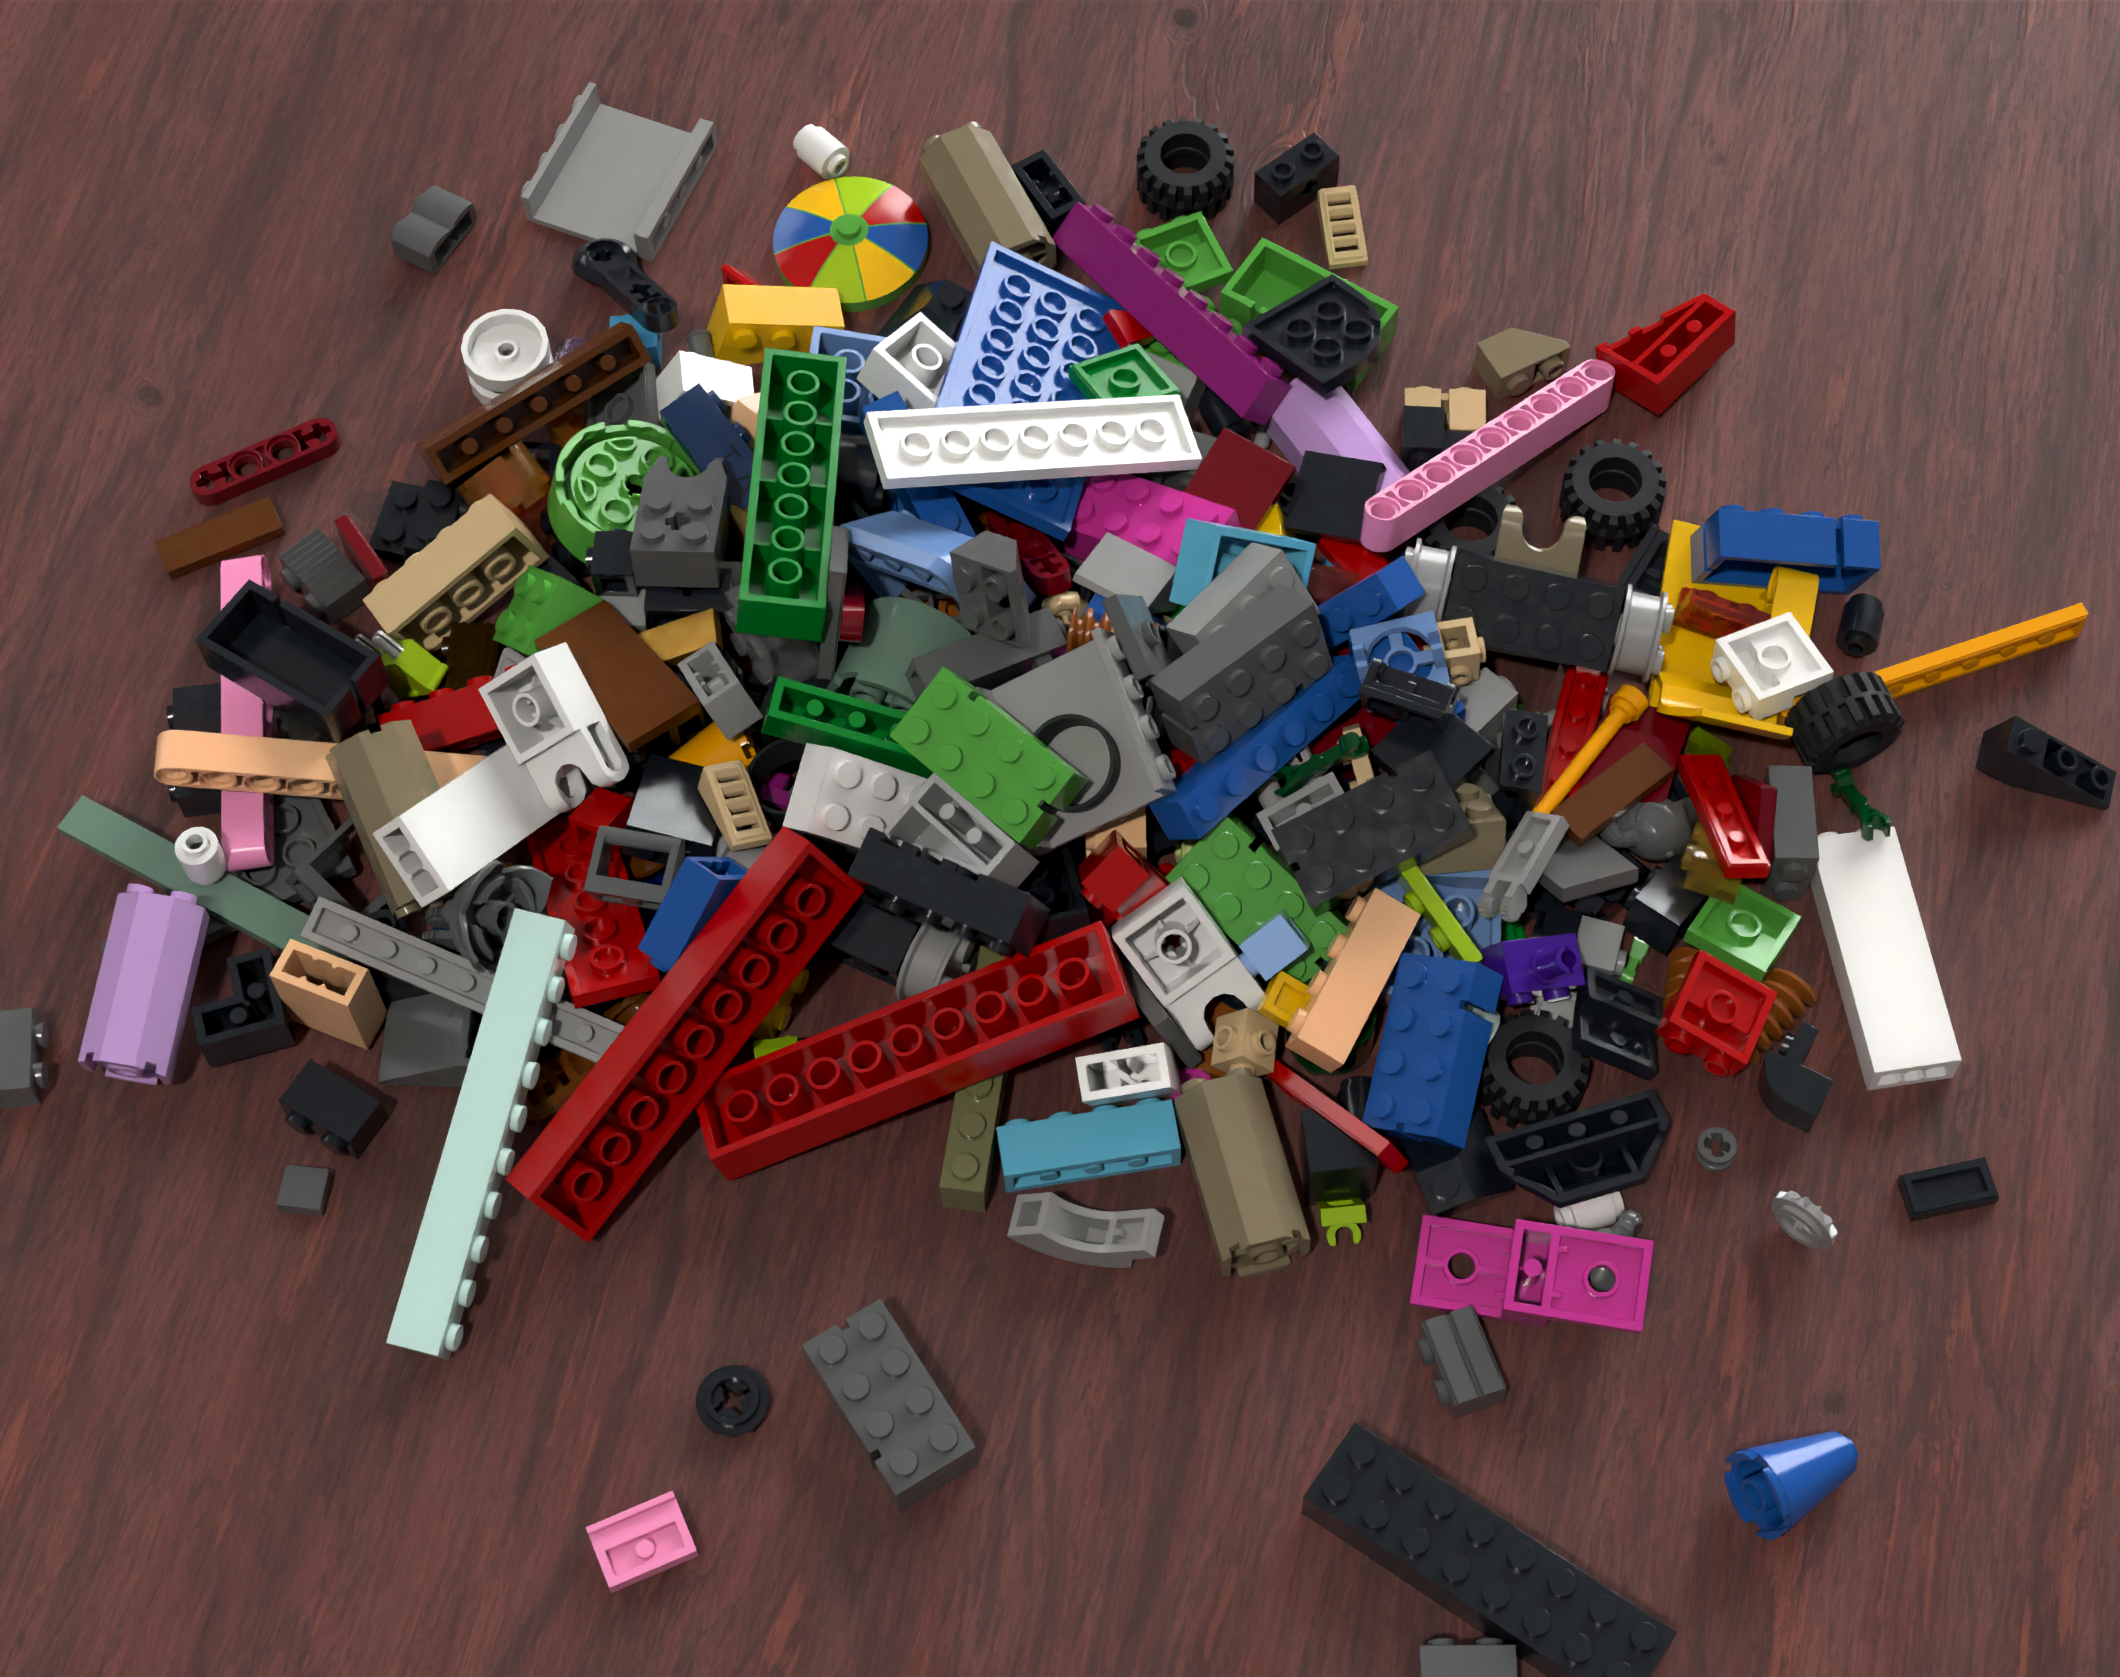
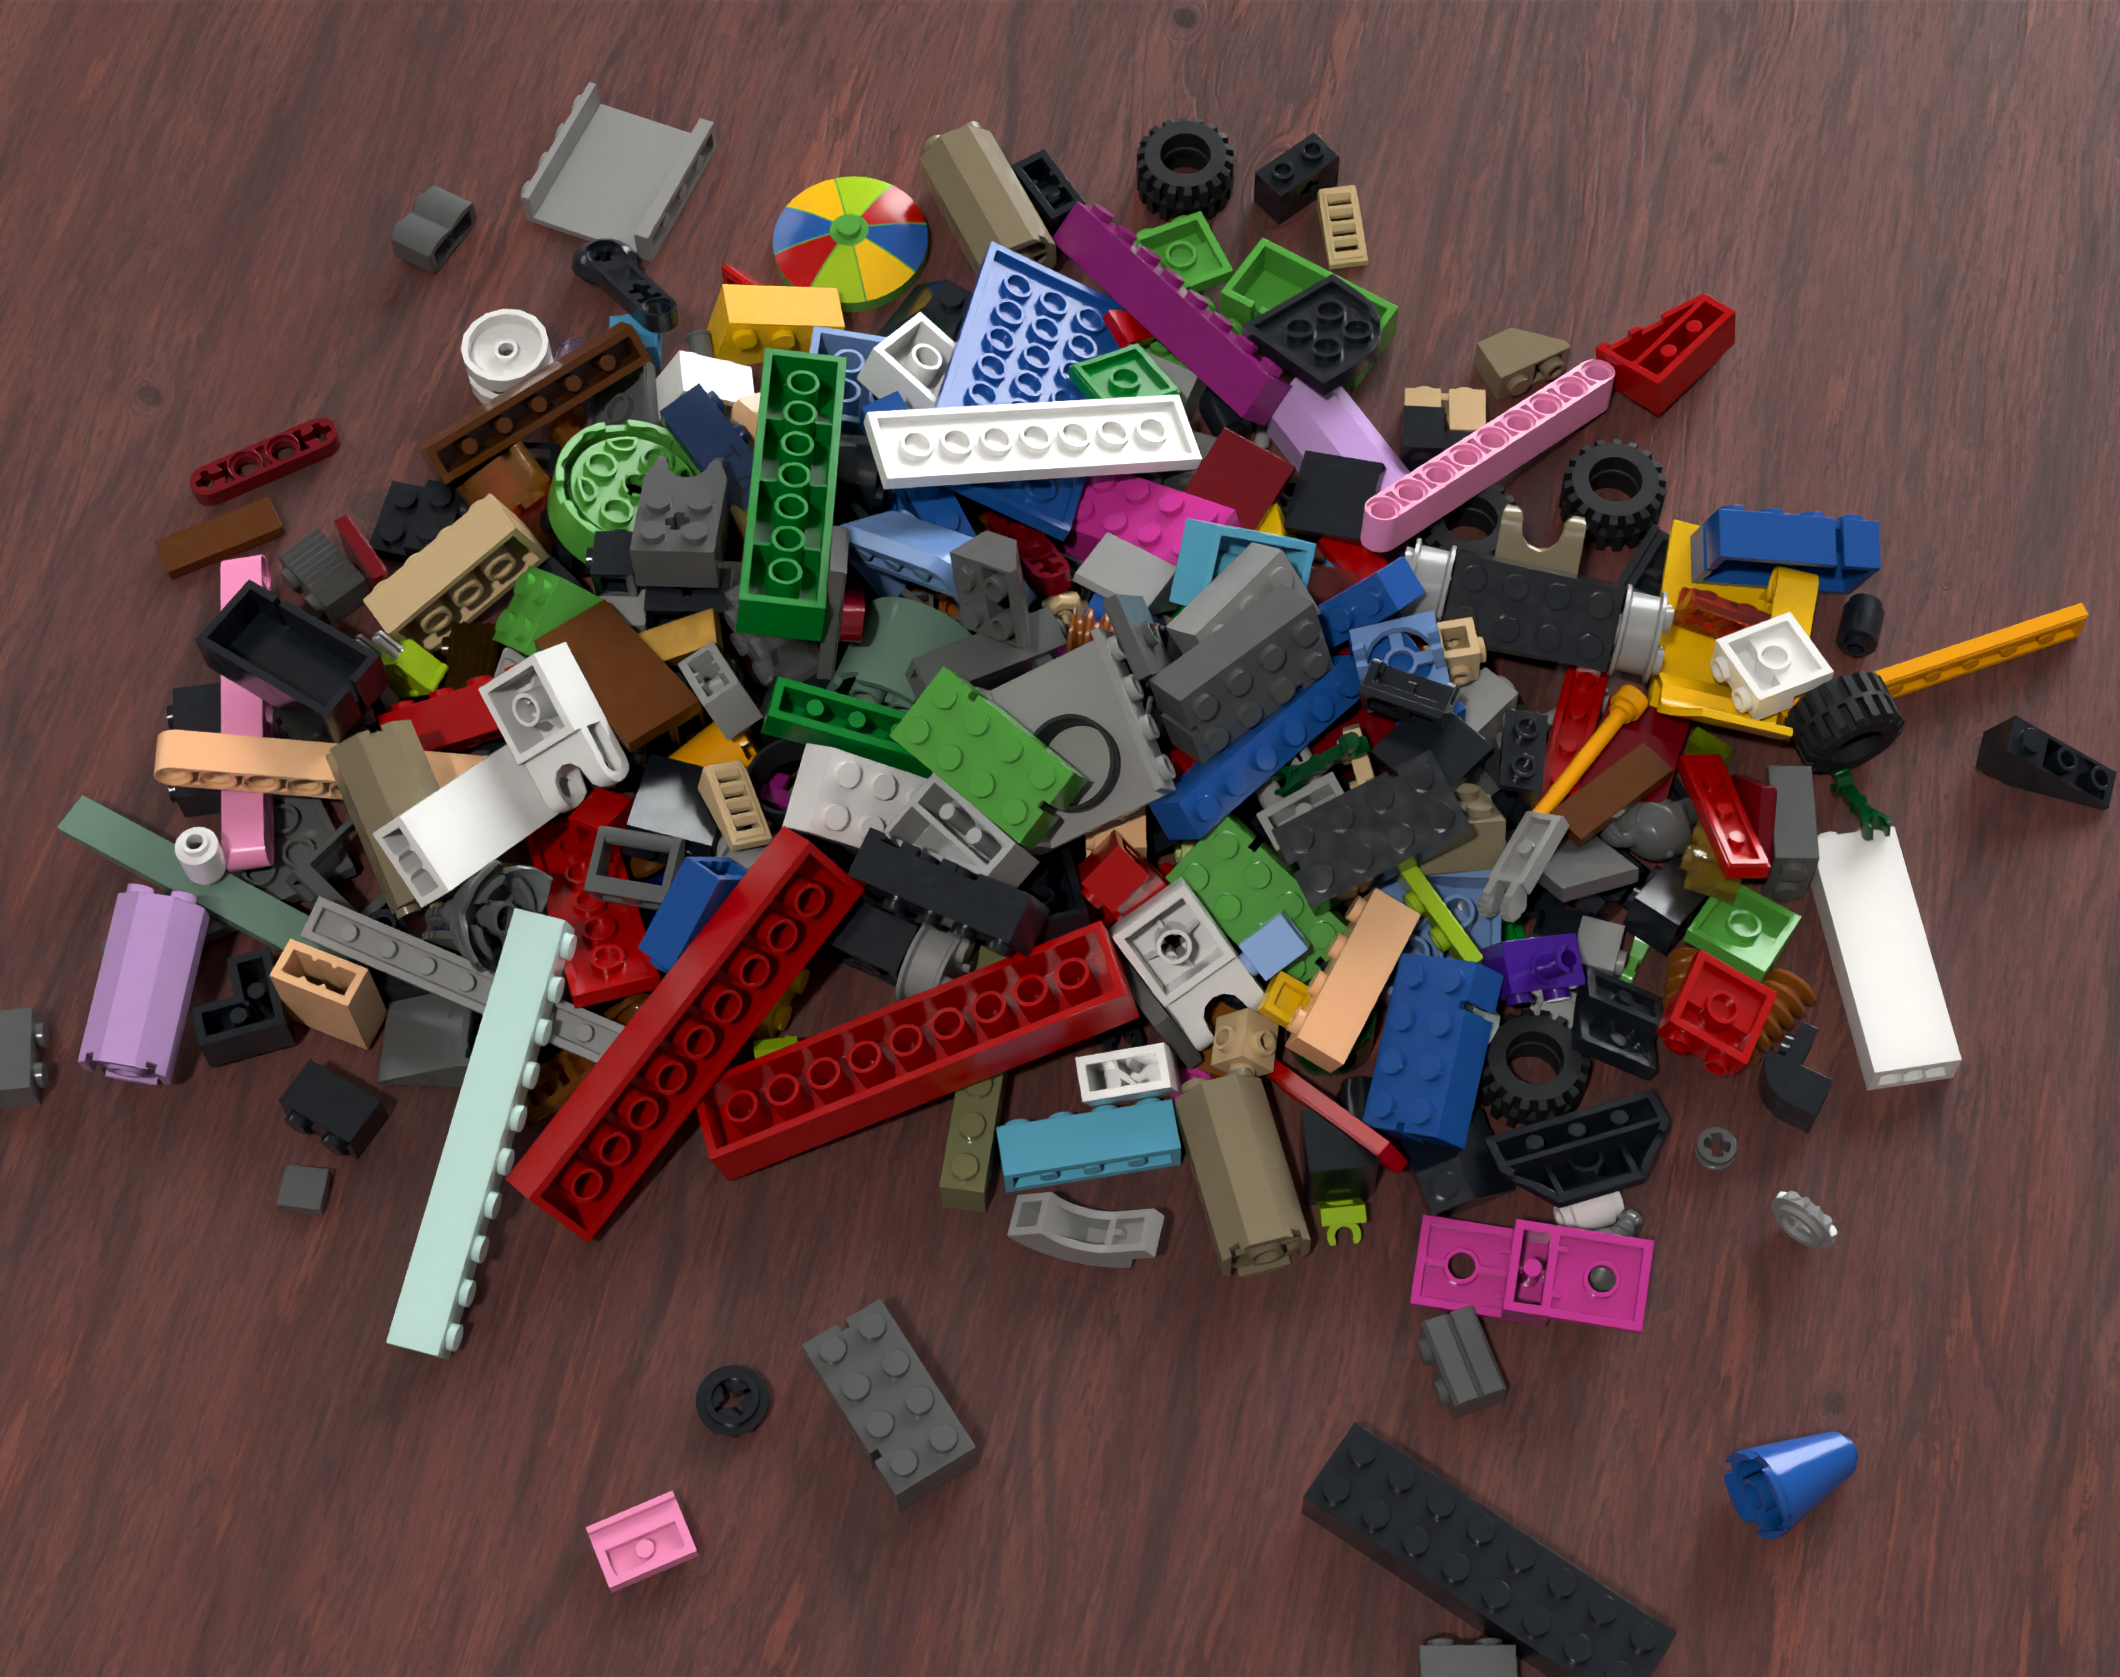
white brick [793,124,850,180] -> none
black tile [1896,1157,1999,1222] -> none

